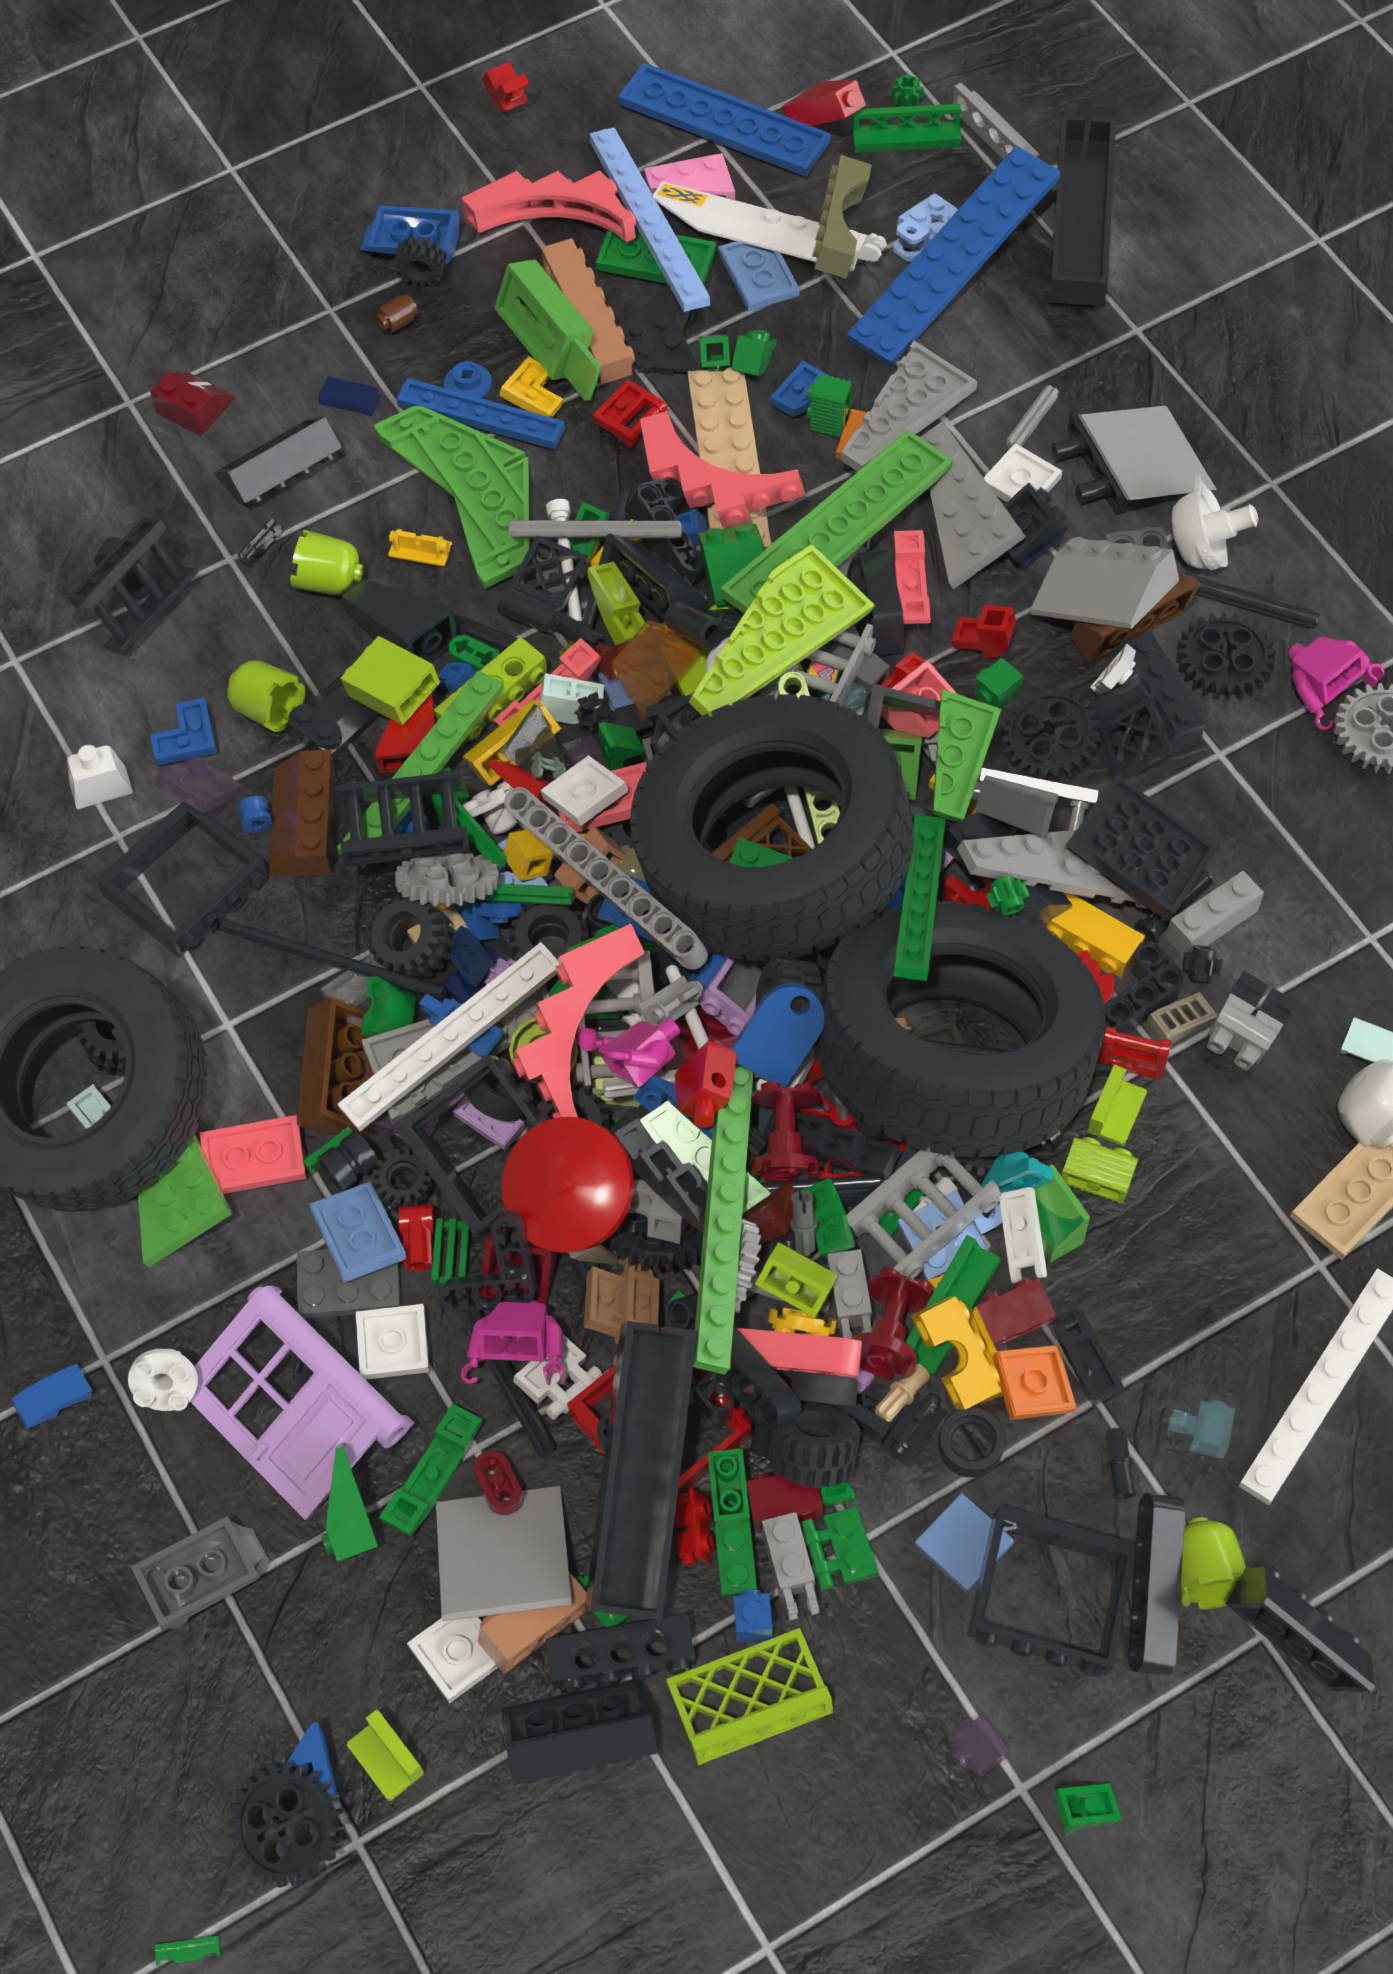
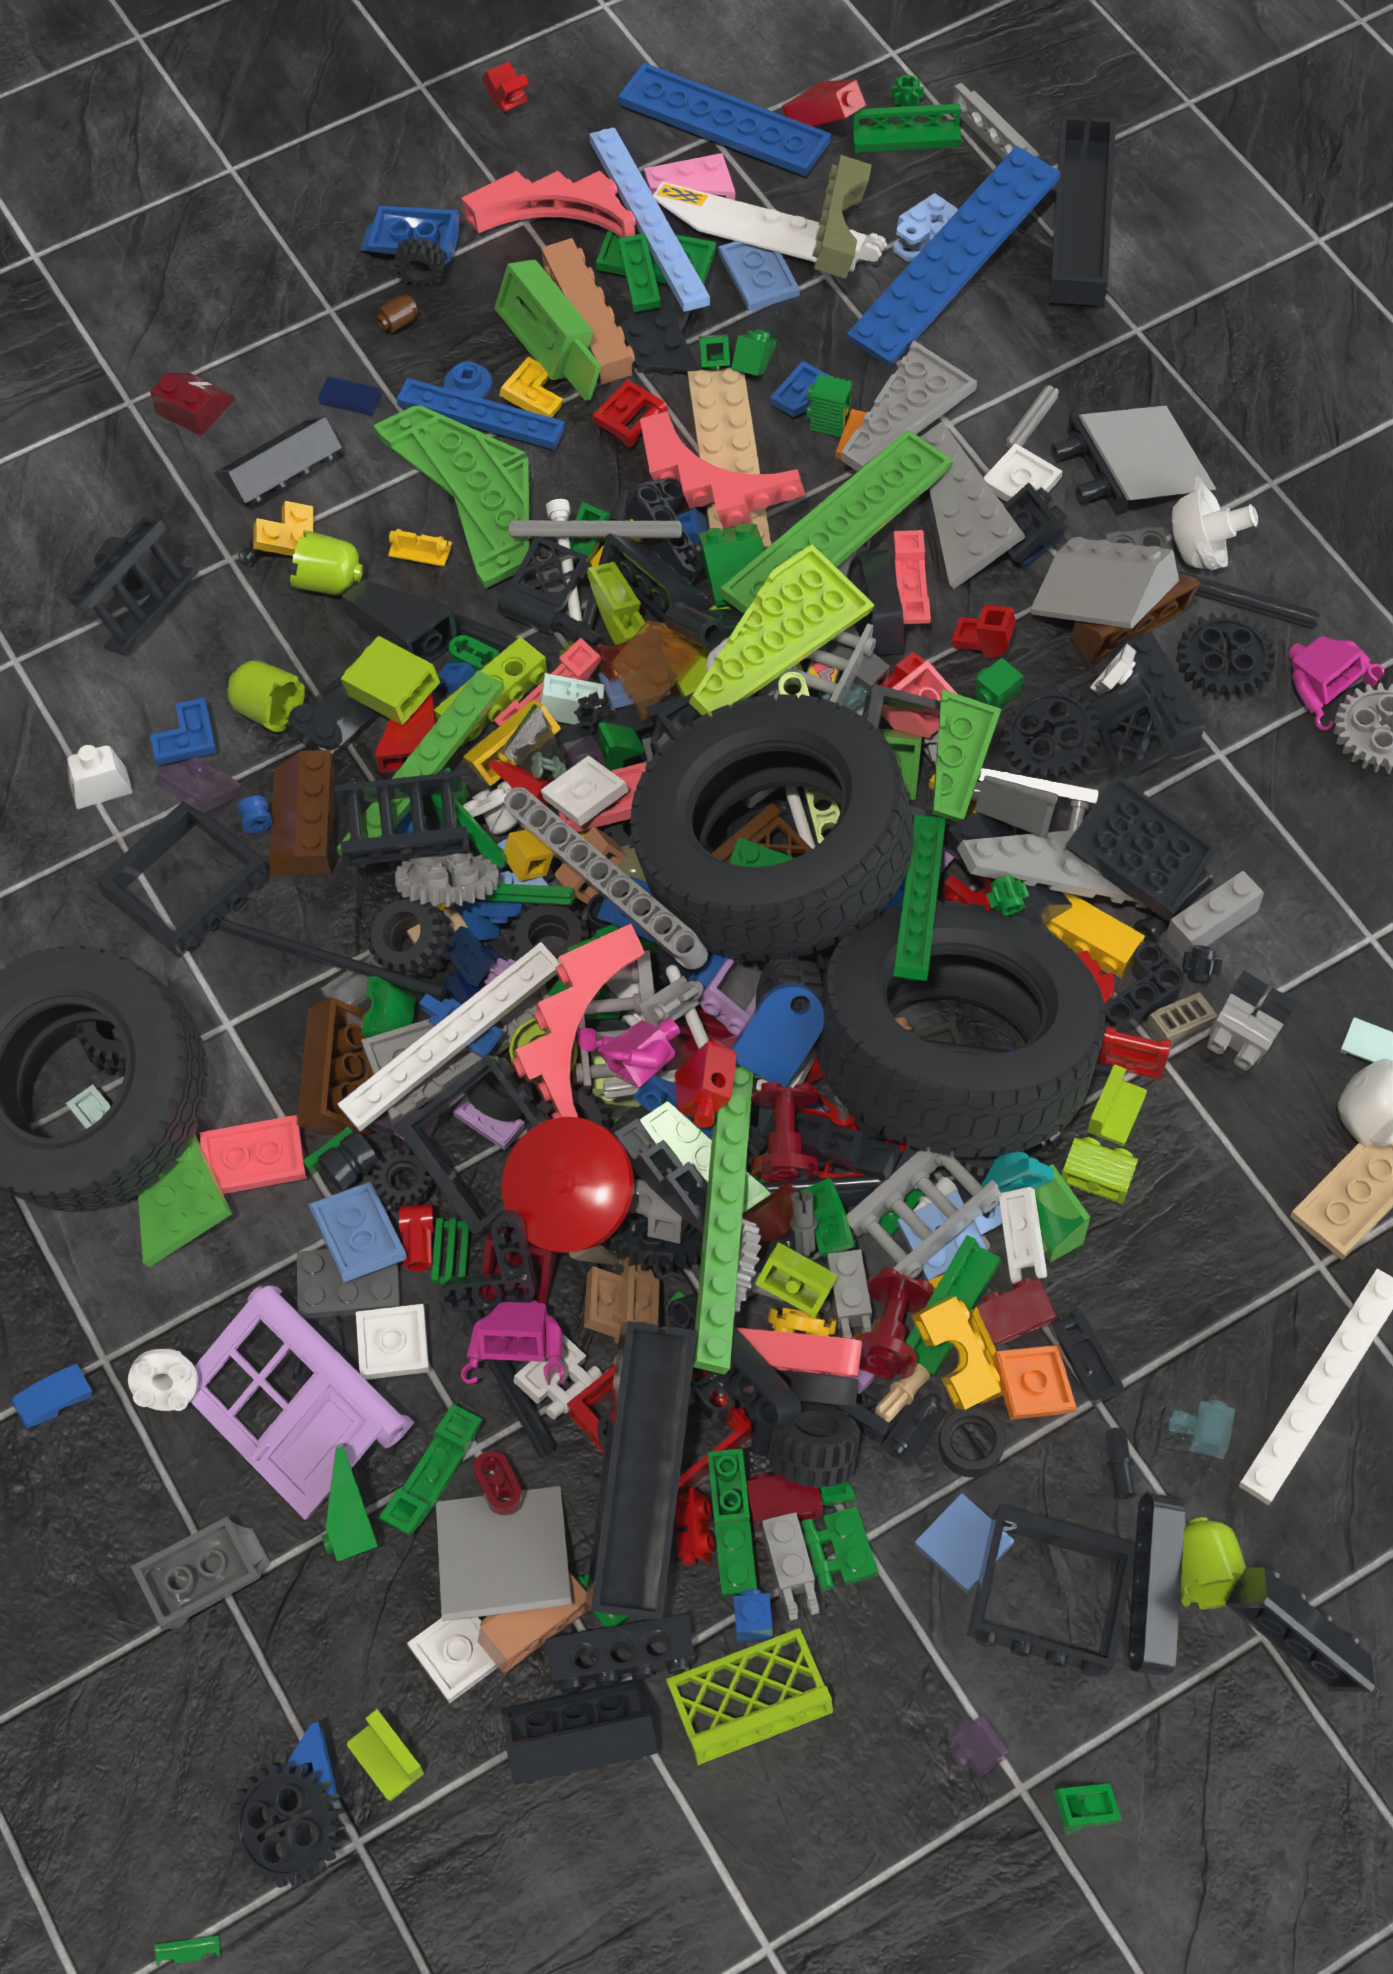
none -> yellow plate [253,501,313,556]
none -> green plate [618,233,661,312]

